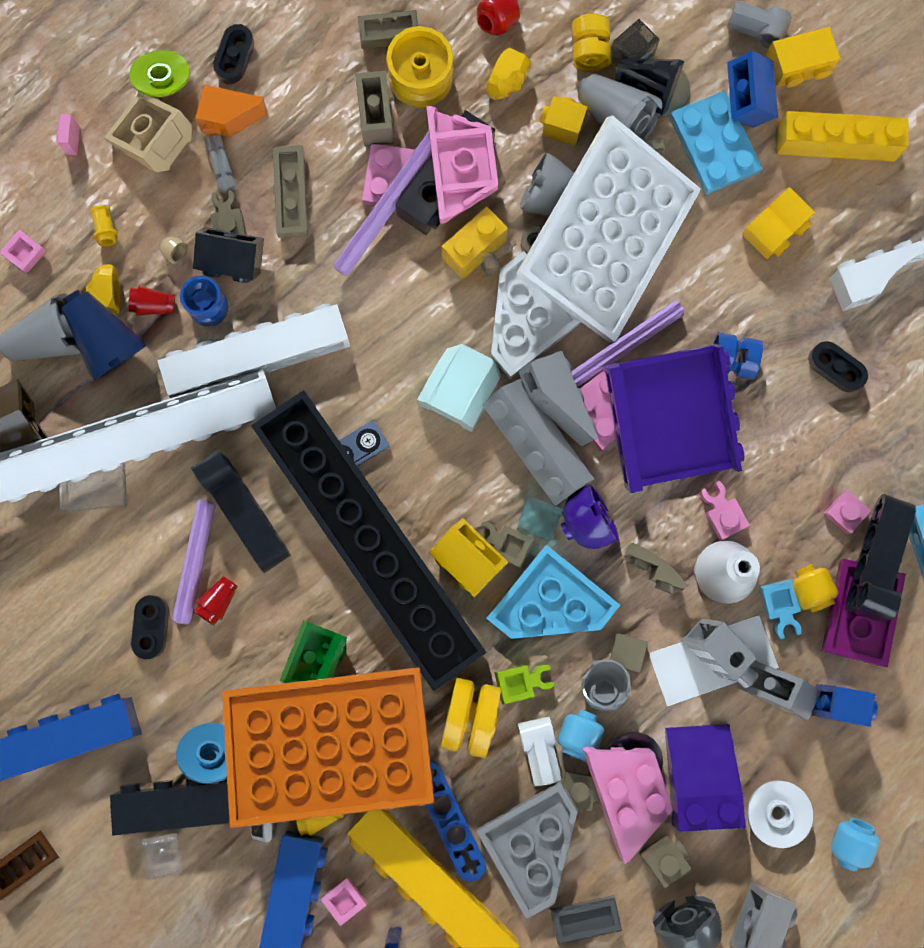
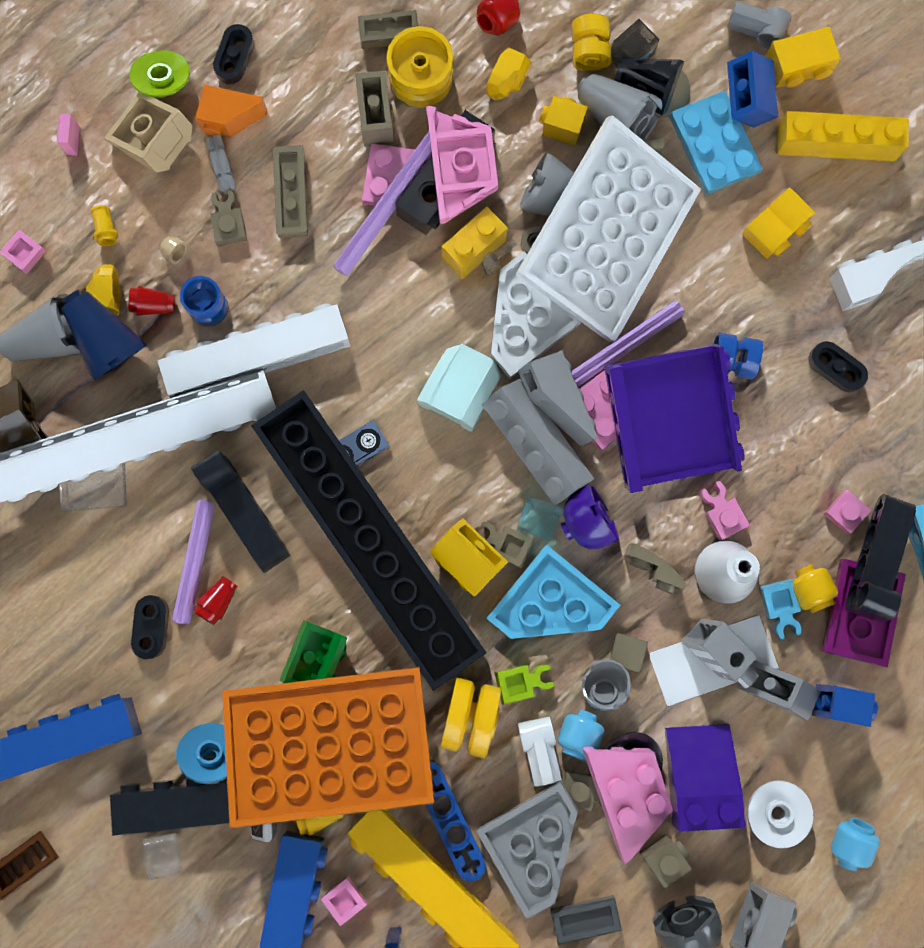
black brick [193,227,264,283] -> none

